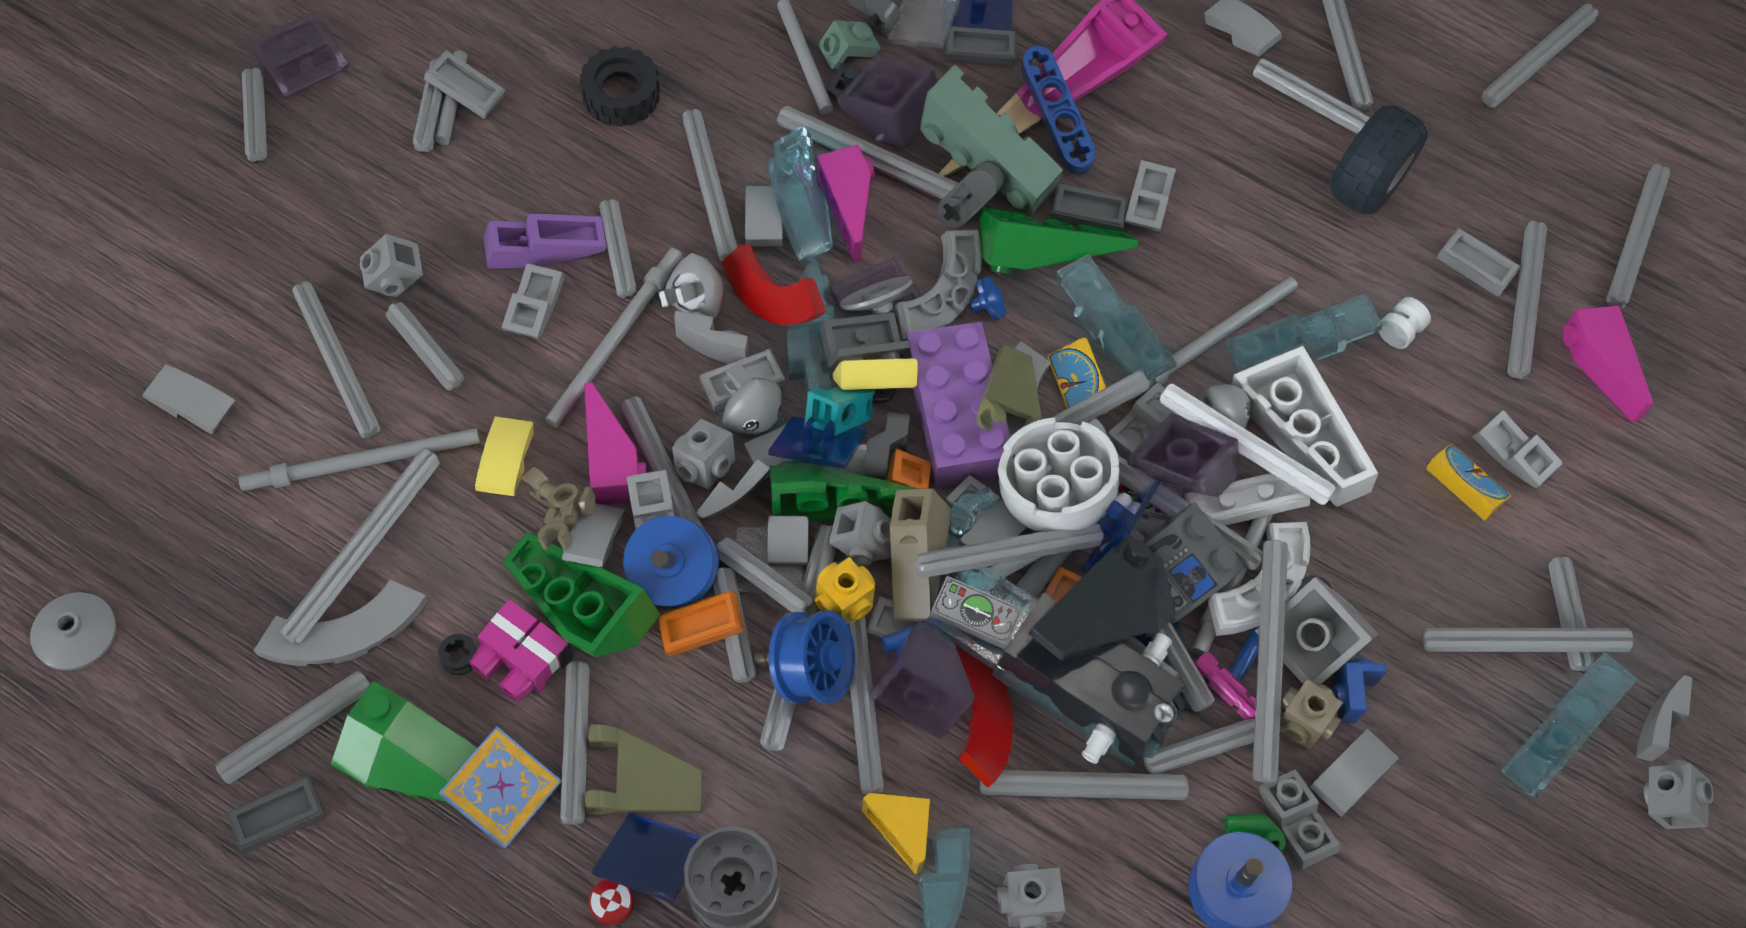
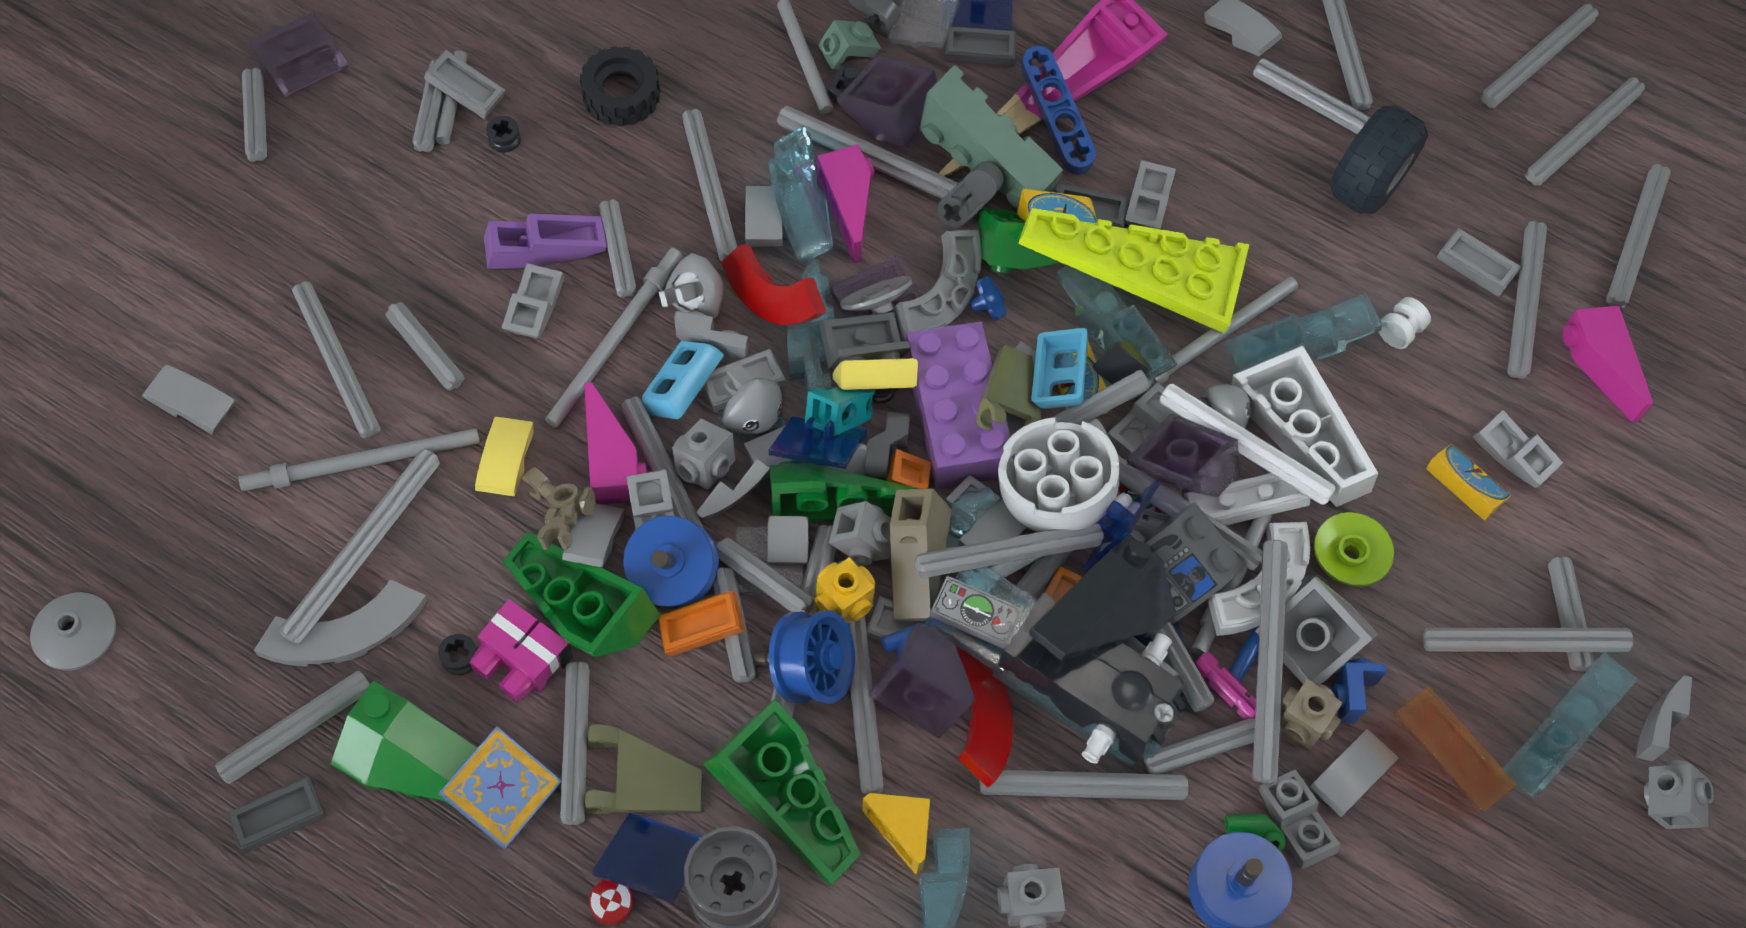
light grey brick [360,234,423,298] -> none
none -> black bush [486,116,521,153]
none -> medium azure piece [642,341,724,419]
none -> green wedge [702,699,861,885]
none -> slope [1017,188,1097,223]
none -> neon yellow wing [1018,208,1250,333]
none -> medium azure piece [1031,328,1088,409]
none -> black slope [1092,340,1153,384]
none -> lime dish [1314,512,1394,587]
none -> clear orange brick [1394,686,1517,813]
none -> light grey axle [1525,77,1645,186]

